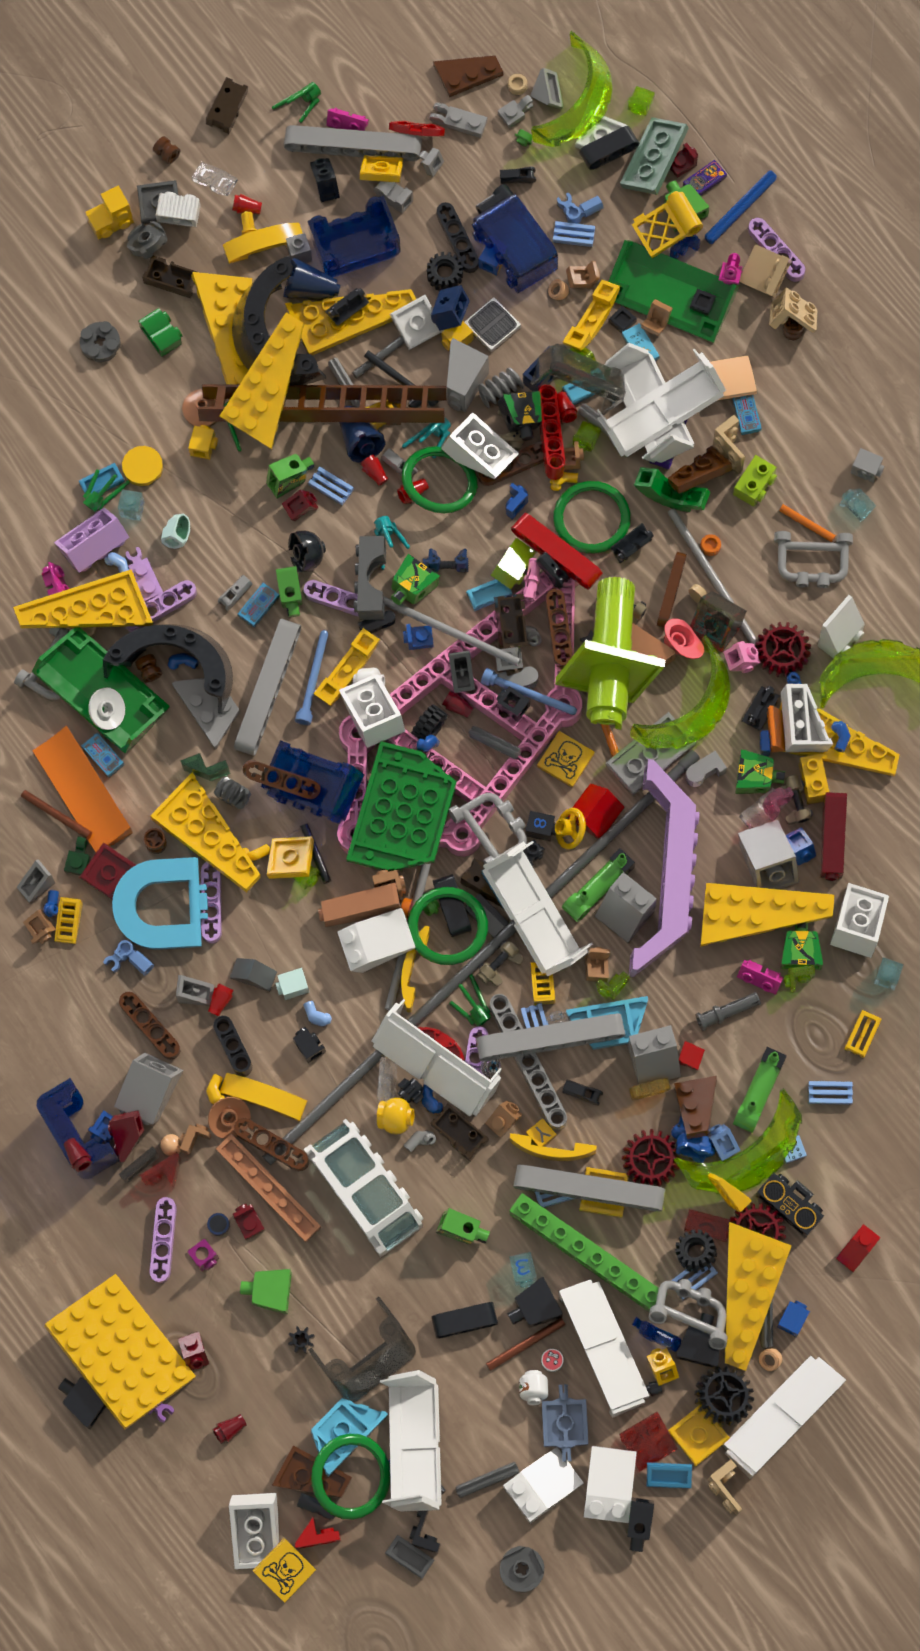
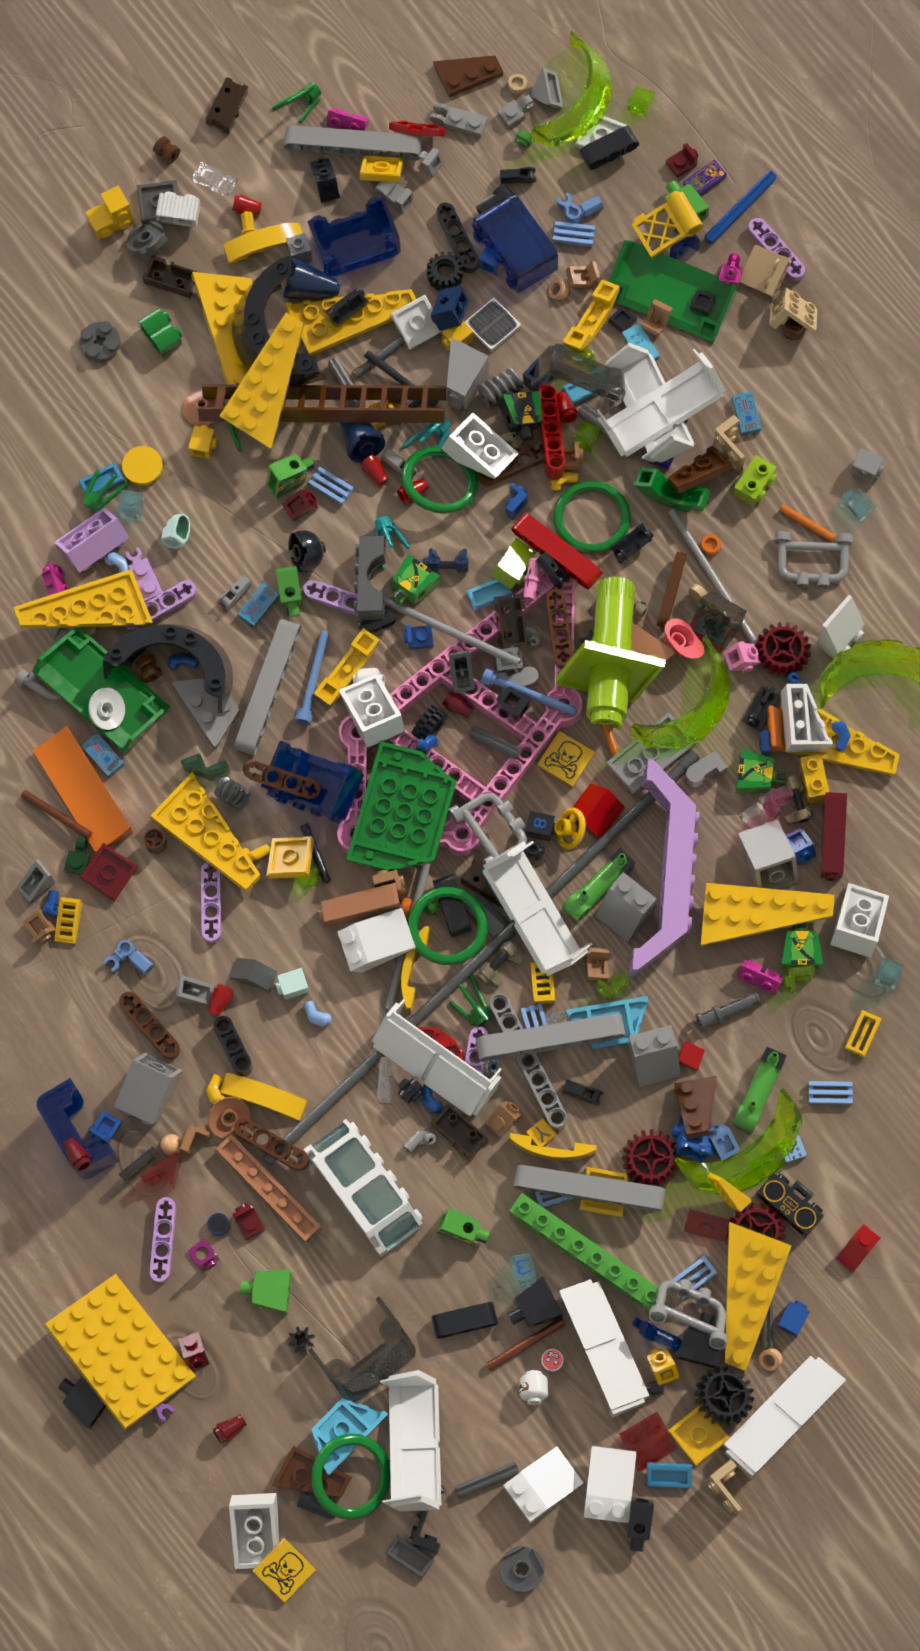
dark red slope [108,1110,144,1163] -> none
medium azure piece [112,857,208,949] -> none
black brick [293,1027,326,1063] -> none
red slope [295,1517,341,1549] -> none
yellow piece [377,1098,415,1135] -> none
sand blue plate [542,1384,588,1462] -> none
sand green plate [620,117,689,195] -> none
clear yellow beam [629,1078,671,1100] -> none
black tyre [675,1229,717,1273] -> none
light nougat slope [710,356,757,401] -> none

